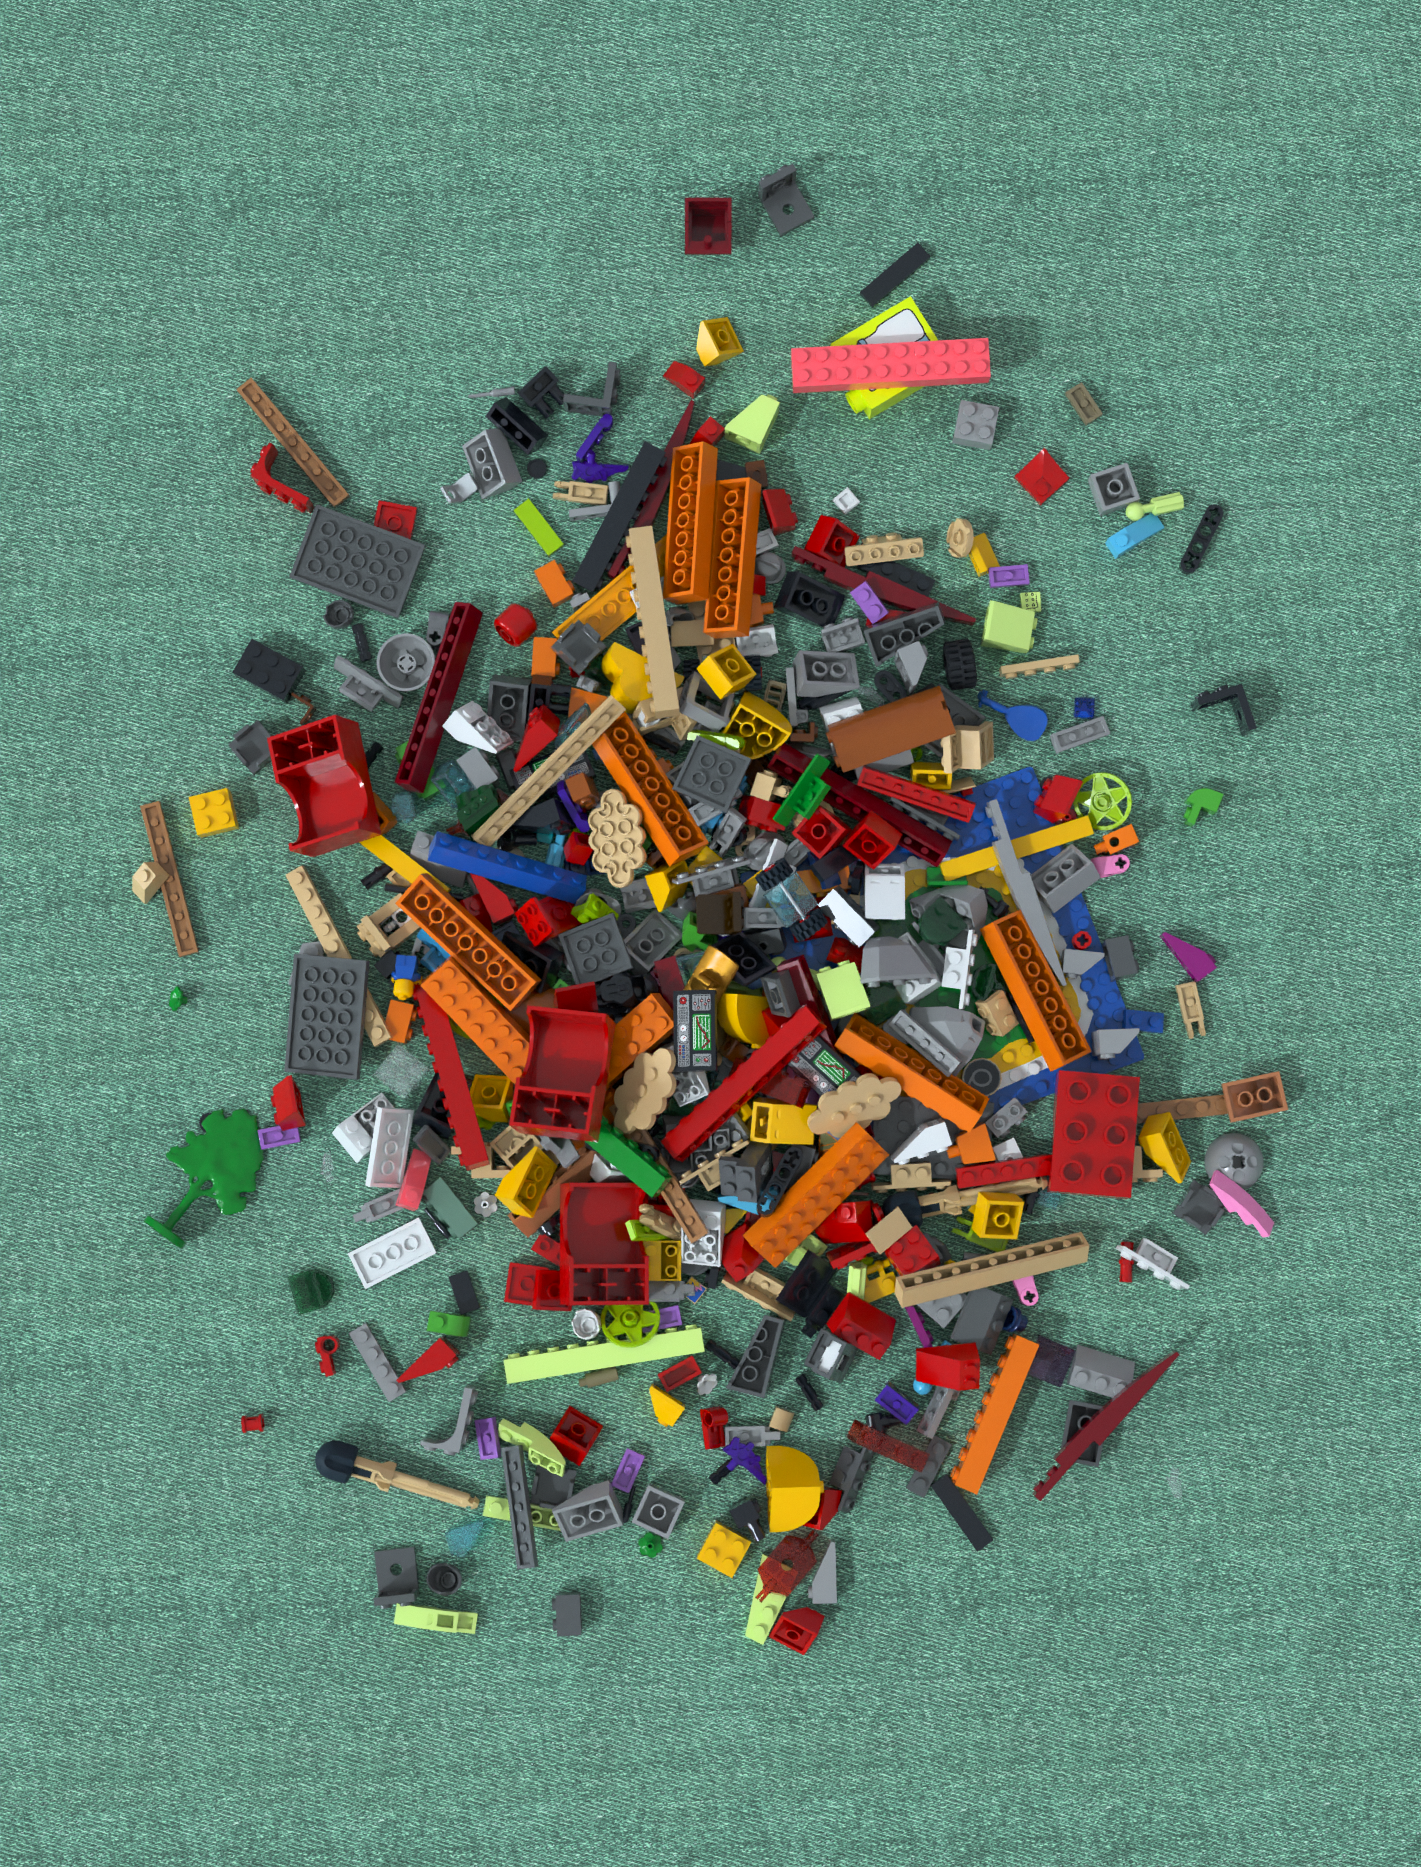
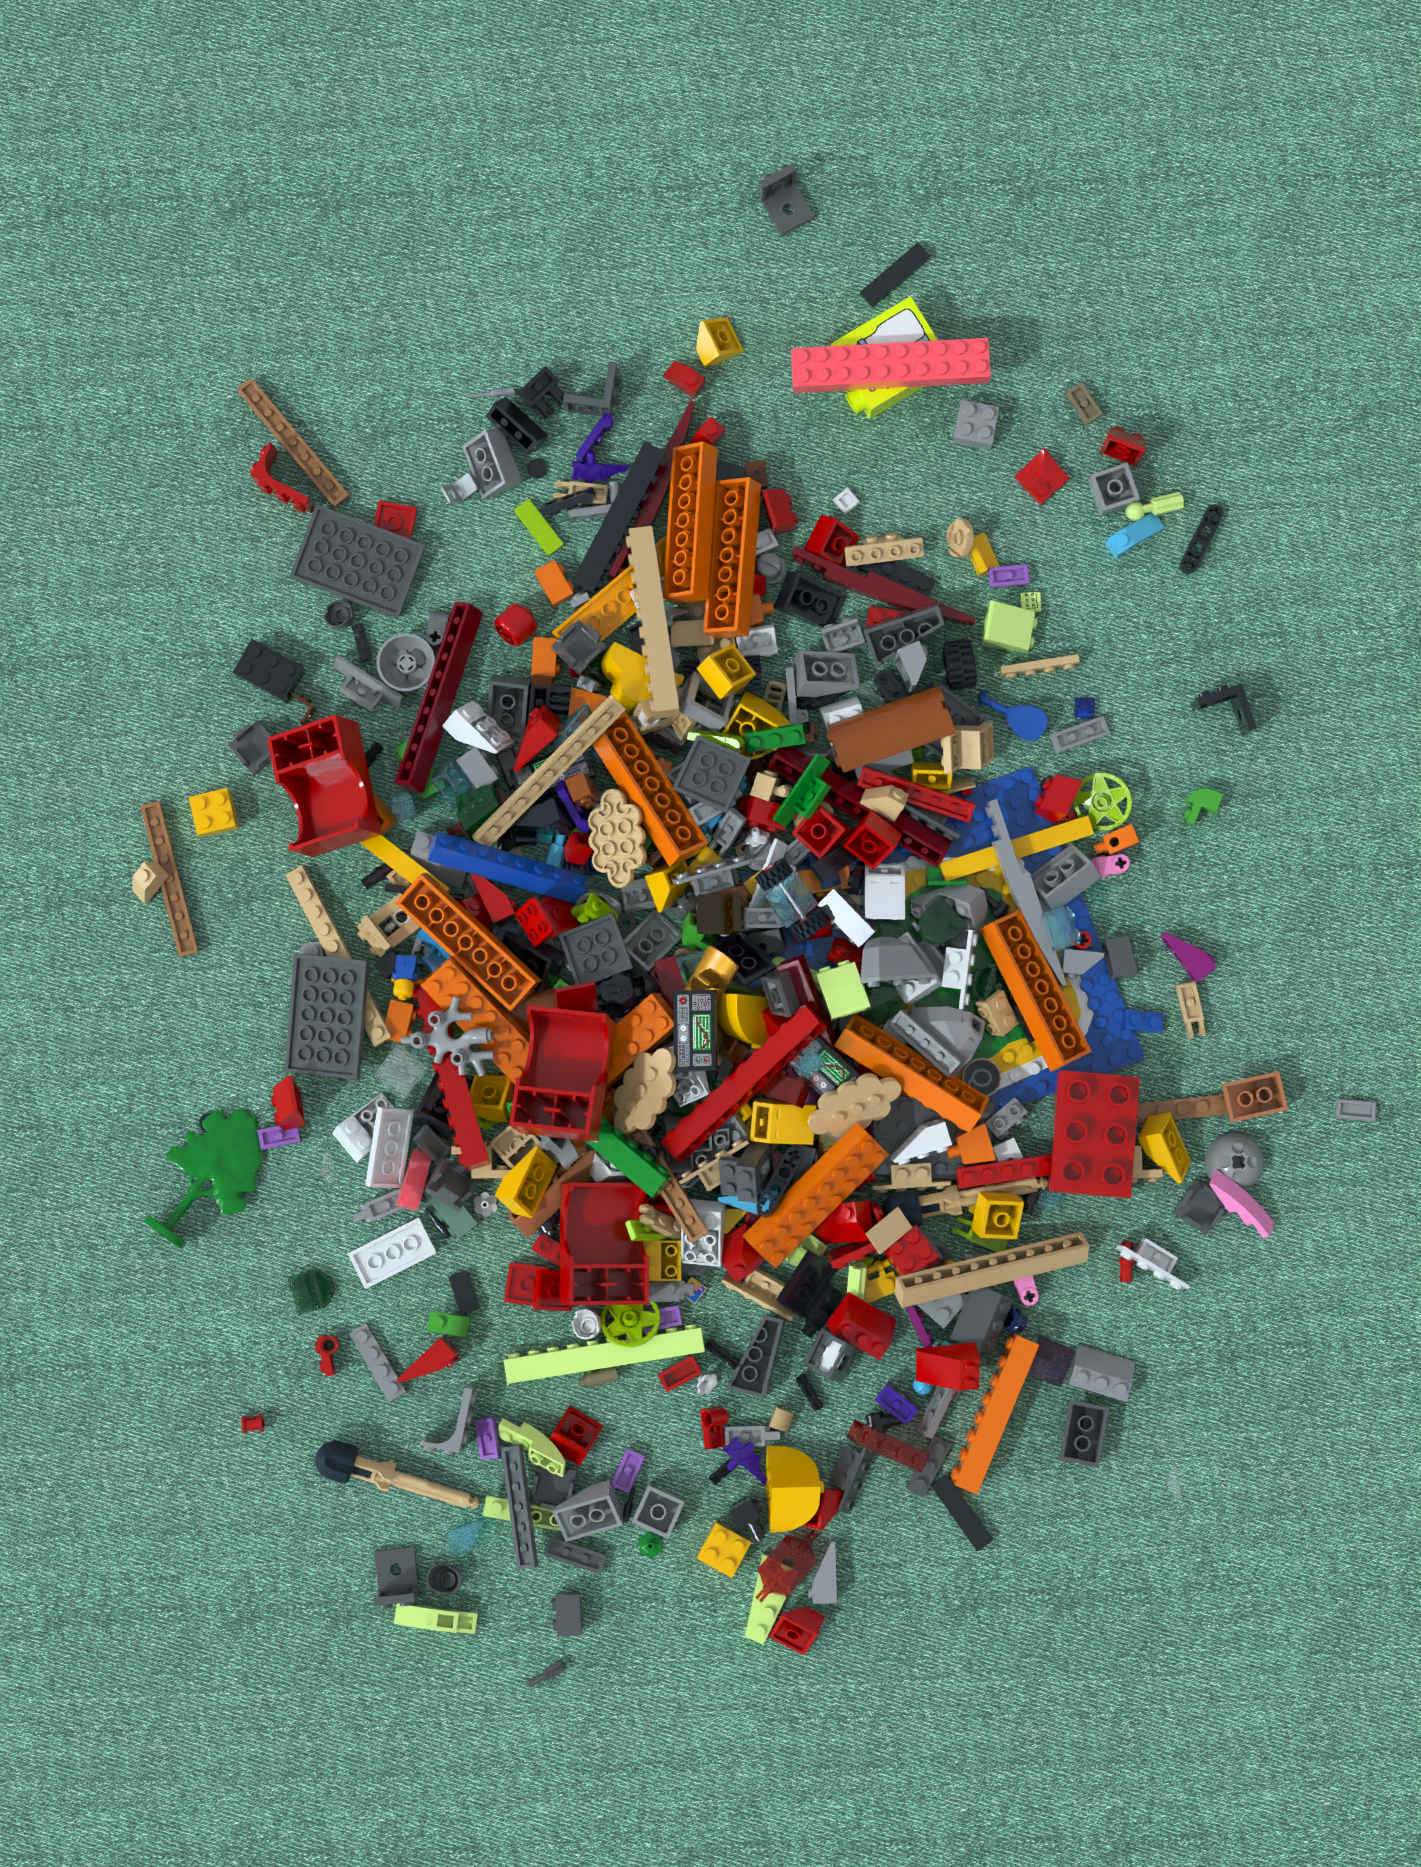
green plant [169,986,188,1011] -> none
yellow slope [649,1383,686,1427] -> none
dark red piece [685,198,732,255] -> none
black plate [705,1266,720,1289] -> none
yellowish green slope [725,395,780,454] -> none
medium lavender plate [850,581,889,624] -> none
dark red slope [1032,1351,1180,1502] -> none
light grey slope [1091,1028,1139,1060] -> none
none -> light grey plant [401,996,495,1076]
none -> dark grey panel [425,1157,478,1212]
none -> dark grey axle [527,1660,566,1687]
none -> black plate [541,488,596,516]
none -> dark grey plate [543,1535,607,1574]
none -> green plate [744,722,806,753]
none -> white plant [745,827,770,847]
none -> clear light blue slope [794,1046,827,1079]
none -> tan slope [860,785,909,822]
none -> clear light blue brick [1041,906,1081,951]
none -> red slope [1100,426,1147,466]
none -> light grey tile [1334,1099,1377,1122]

